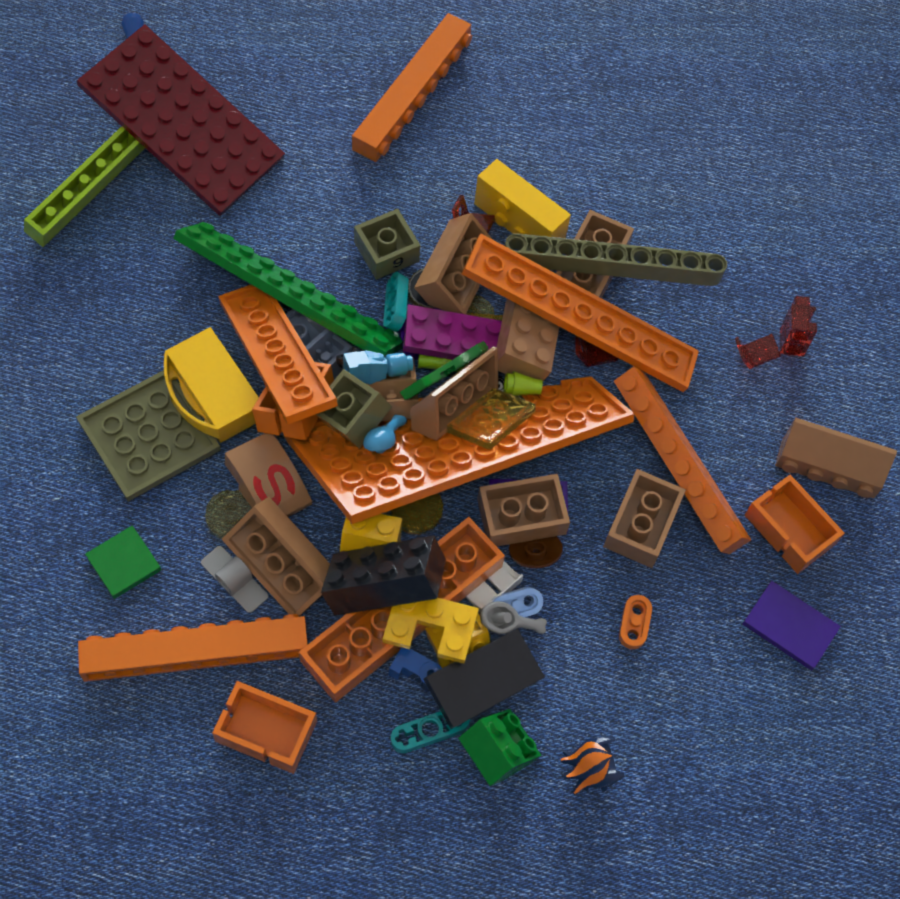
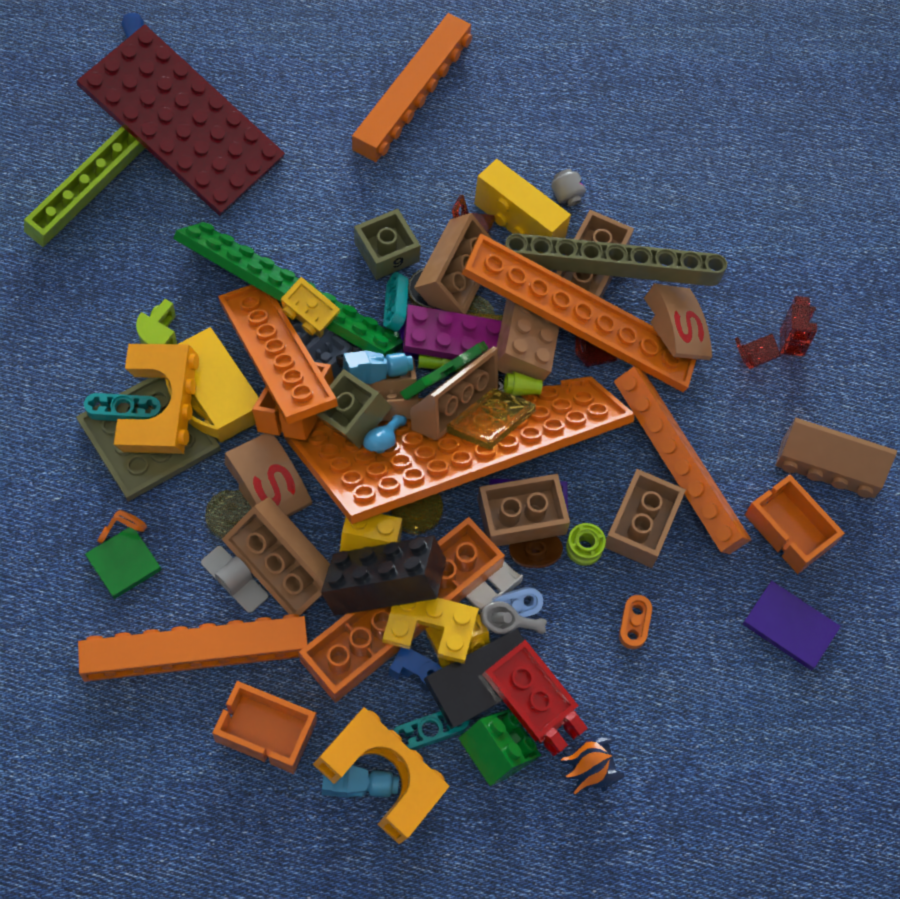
none -> teal beam [84,393,162,421]
none -> orange piece [97,510,147,544]
none -> light orange arch [114,344,199,454]
none -> lime brick [136,299,177,344]
none -> yellow bracket [281,277,340,338]
none -> light orange arch [313,707,450,844]
none -> dark azure piece [321,765,399,798]
none -> red tile [482,639,588,756]
none -> light grey head [551,169,586,207]
none -> lime wheel [566,523,606,566]
none -> medium nougat slope [644,283,712,360]

